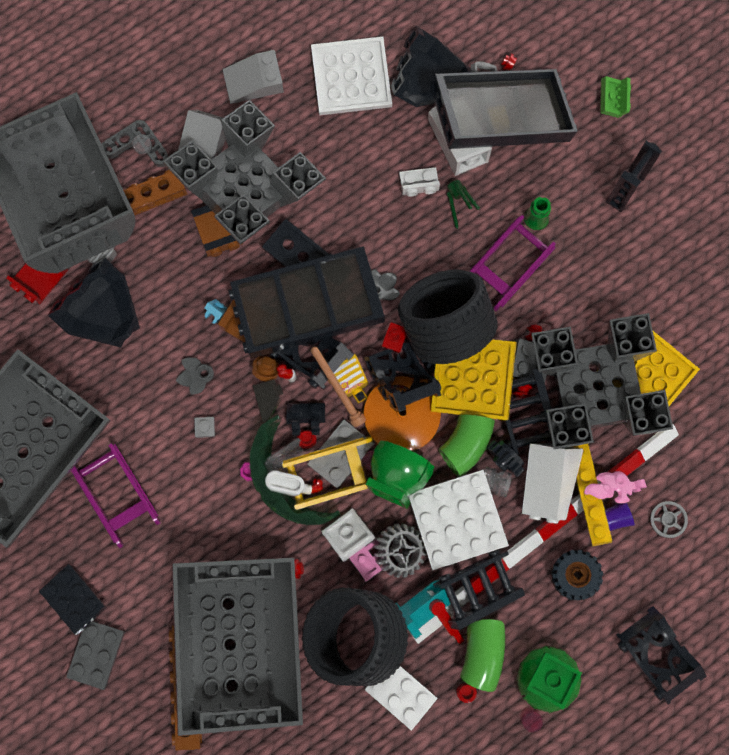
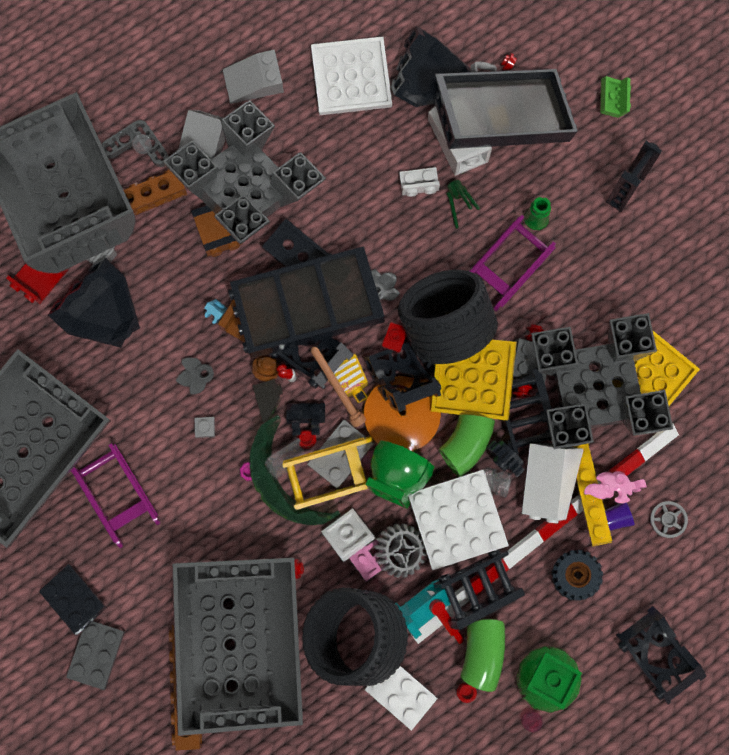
white tile [265,471,304,496] -> none
red arm [302,479,323,495] -> none

